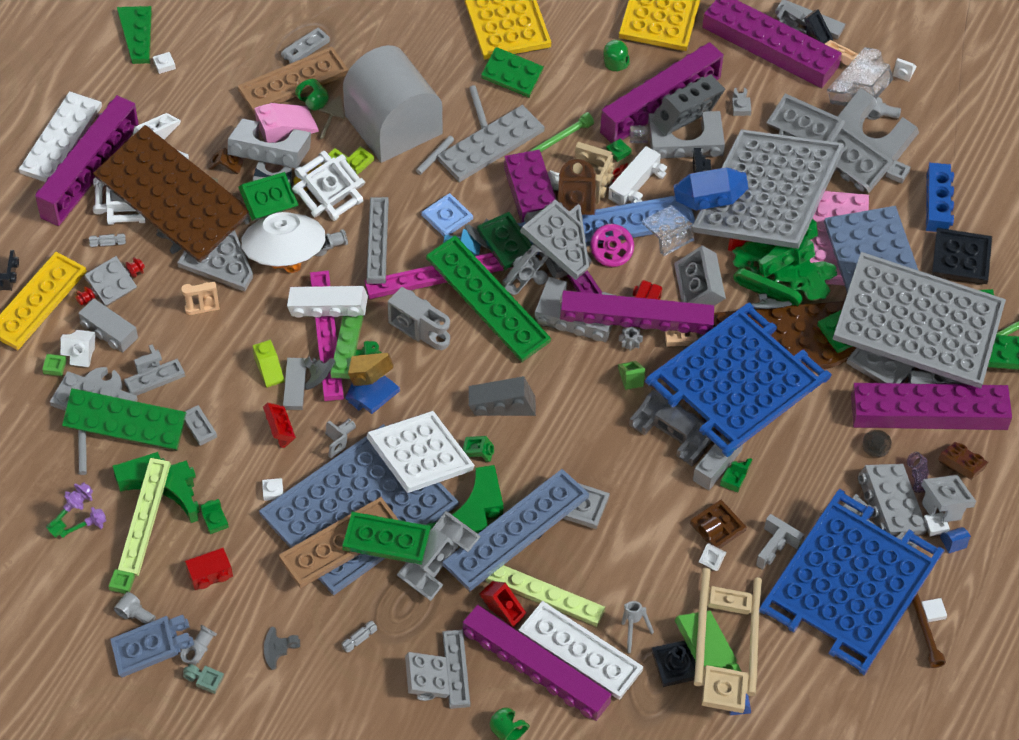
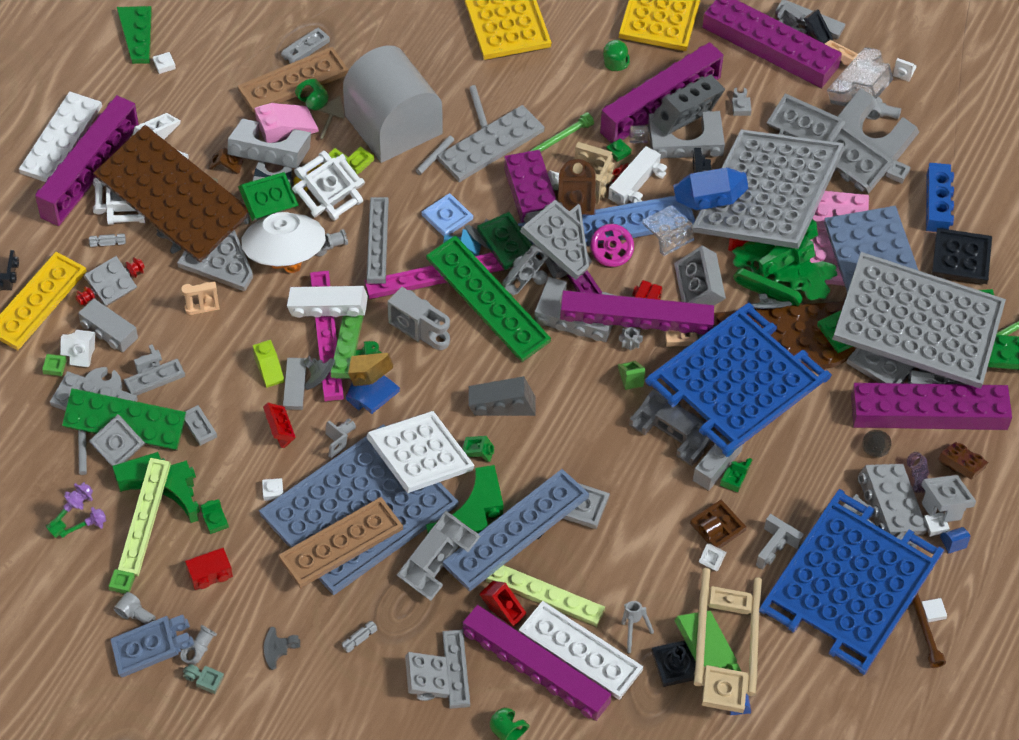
green plate [342,512,431,565] -> none
green plate [481,47,544,98] -> none
none -> light grey tile [89,414,146,466]

